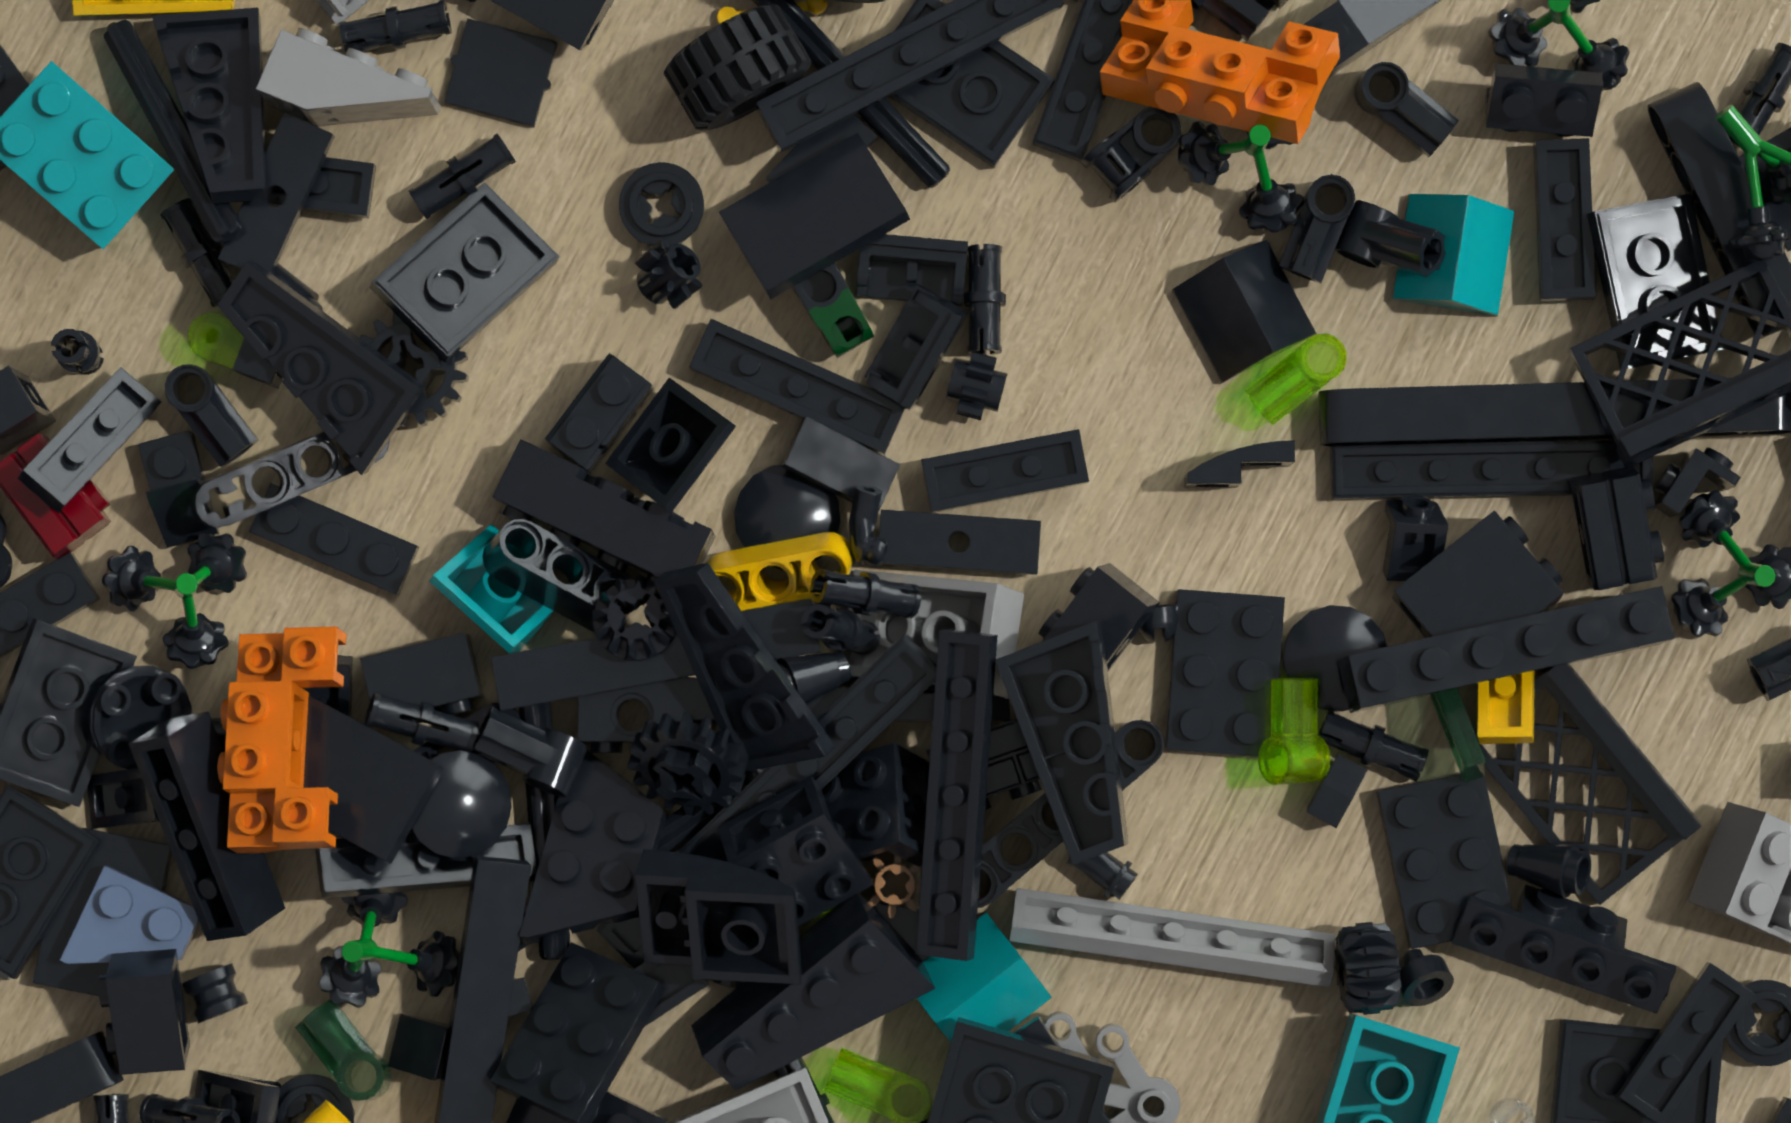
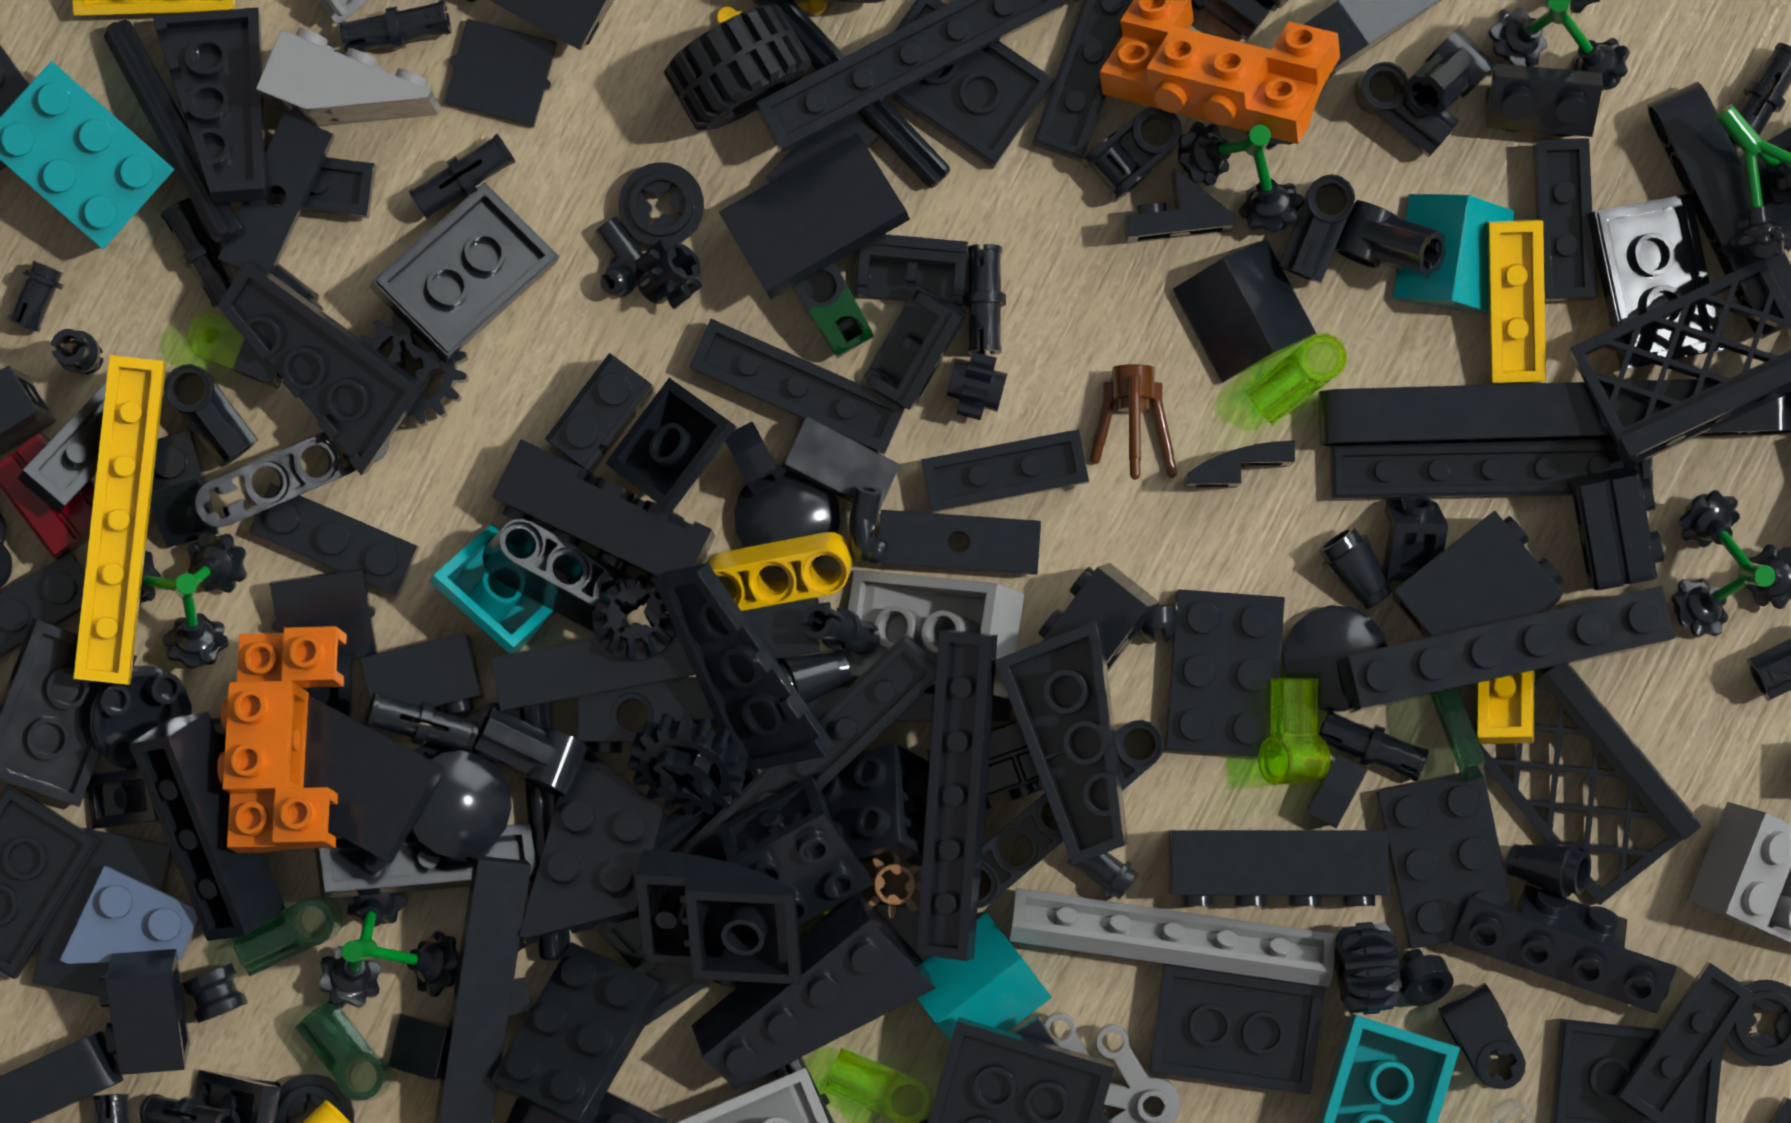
black pin [810,569,921,619] -> none
black bracket [1654,447,1741,518] -> none
none -> black pin [7,260,64,332]
none -> yellow plate [73,355,166,685]
none -> clear green piece [232,895,343,976]
none -> black piece [270,568,378,659]
none -> black arm [595,217,643,297]
none -> black piece [726,421,784,496]
none -> reddish brown plant [1090,364,1177,480]
none -> black slope [1124,168,1235,244]
none -> black plate [1149,964,1325,1095]
none -> black brick [1169,830,1389,906]
none -> black cone [1319,527,1392,609]
none -> black piece [1403,27,1495,117]
none -> black piece [1438,983,1526,1089]
none -> yellow plate [1487,220,1546,383]

